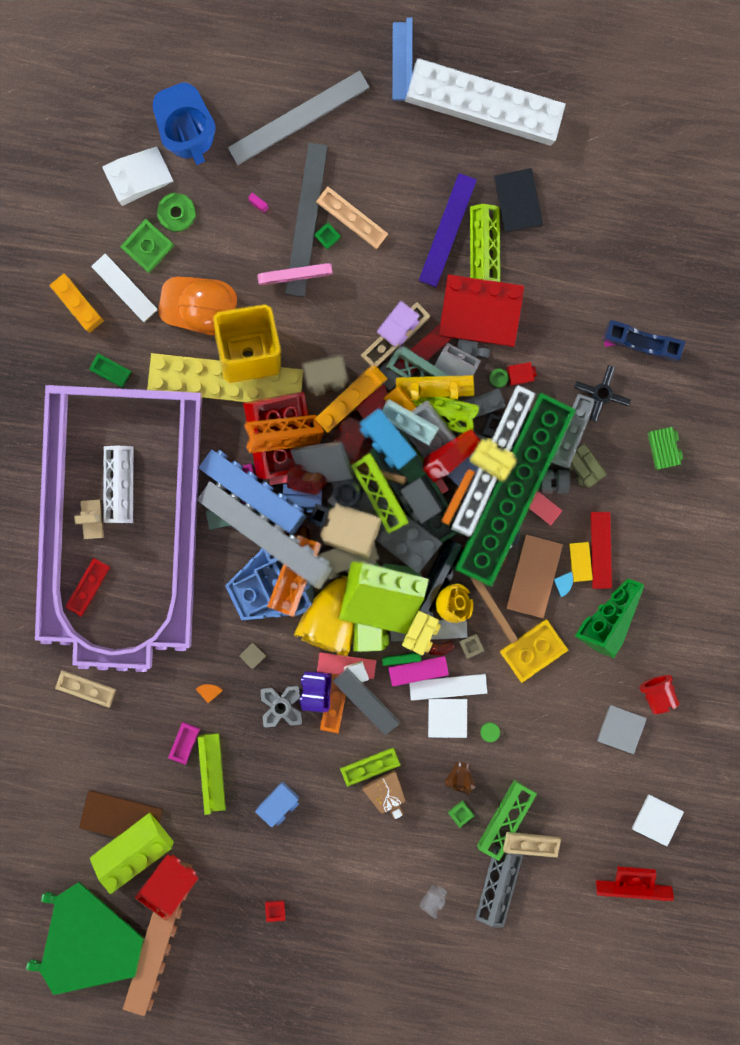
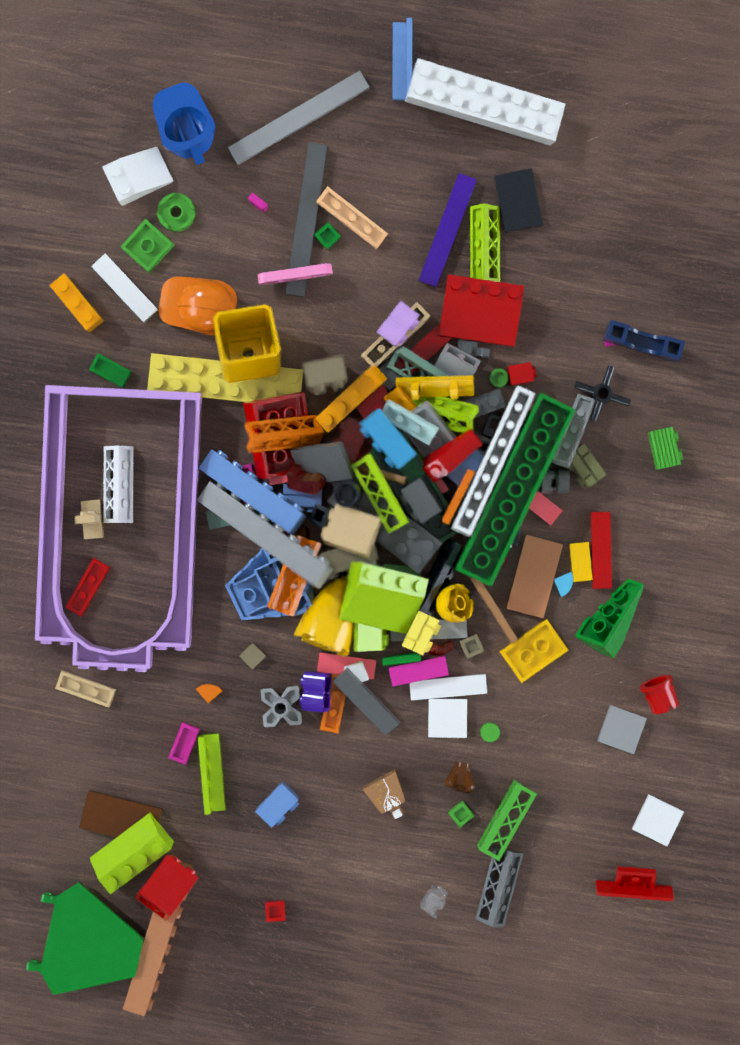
lime tile [340,747,401,787] -> none
light yellow brick [469,439,516,482] -> none
tan tile [503,832,561,858] -> none

